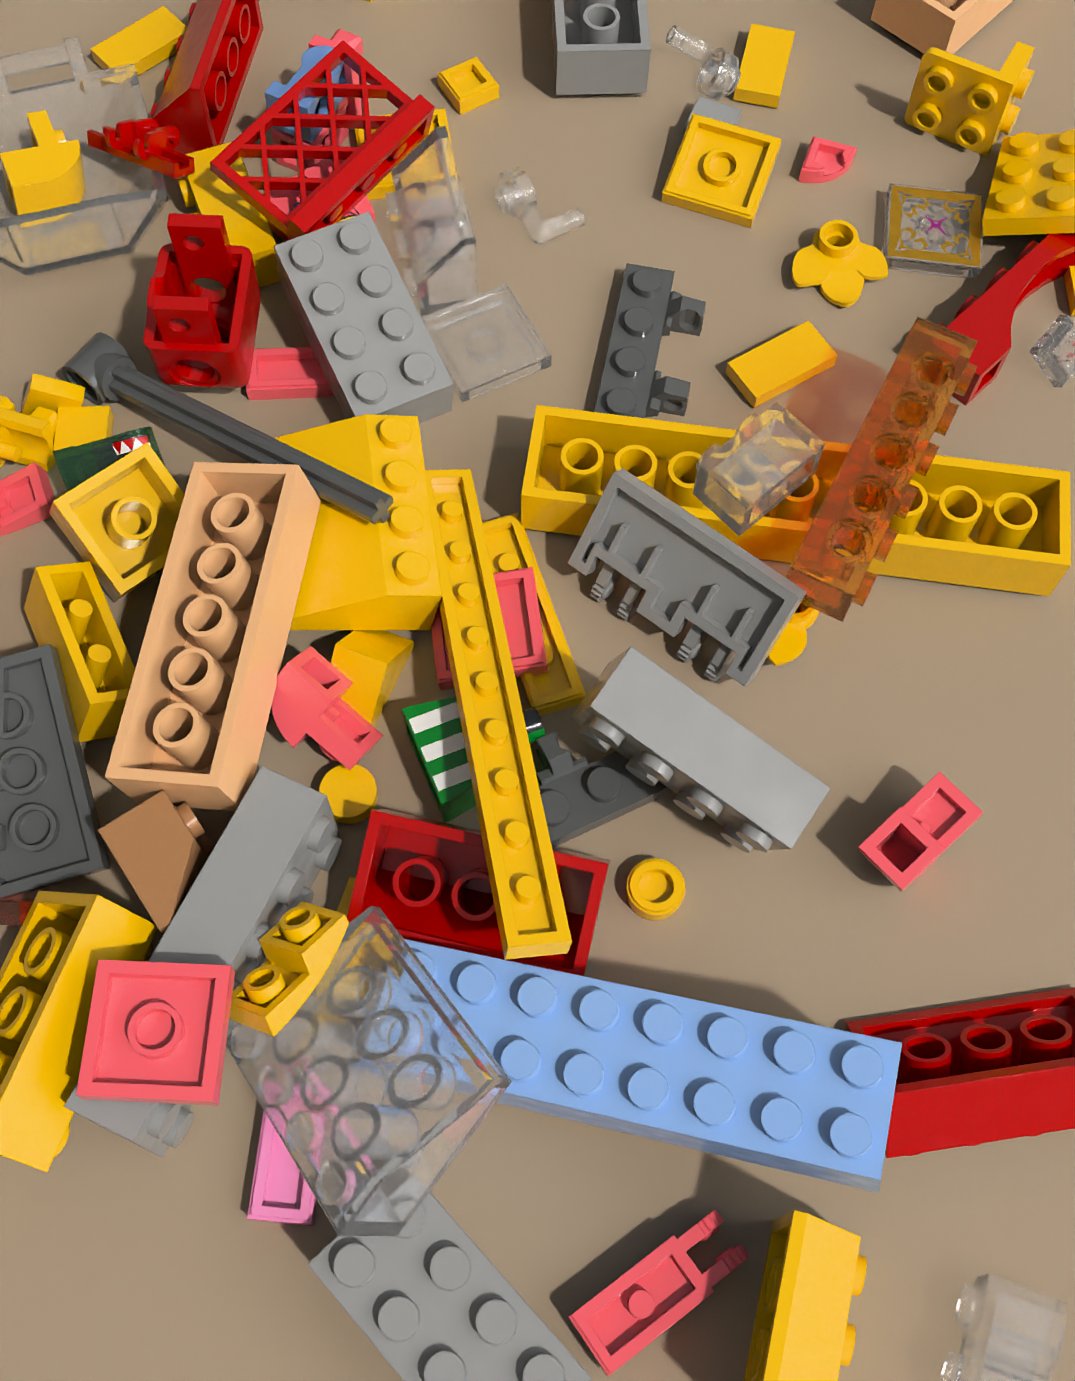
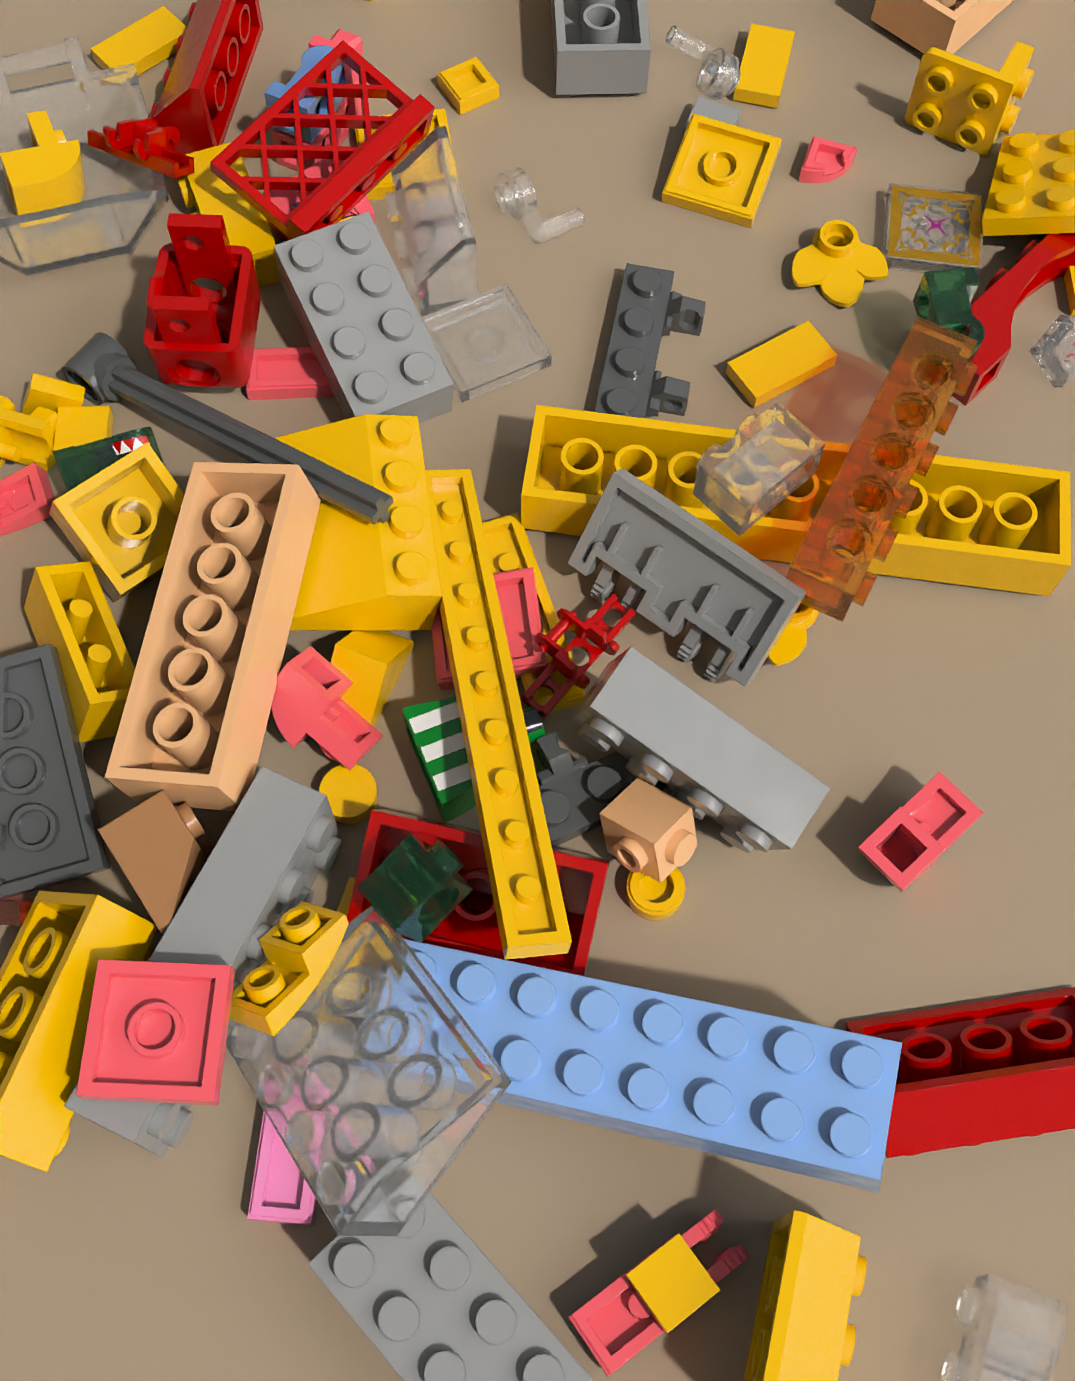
none -> clear green brick [358,834,473,943]
none -> red piece [521,593,636,719]
none -> light nougat brick [599,777,698,883]
none -> yellow tile [625,1233,720,1334]
none -> clear green leg [913,267,985,374]

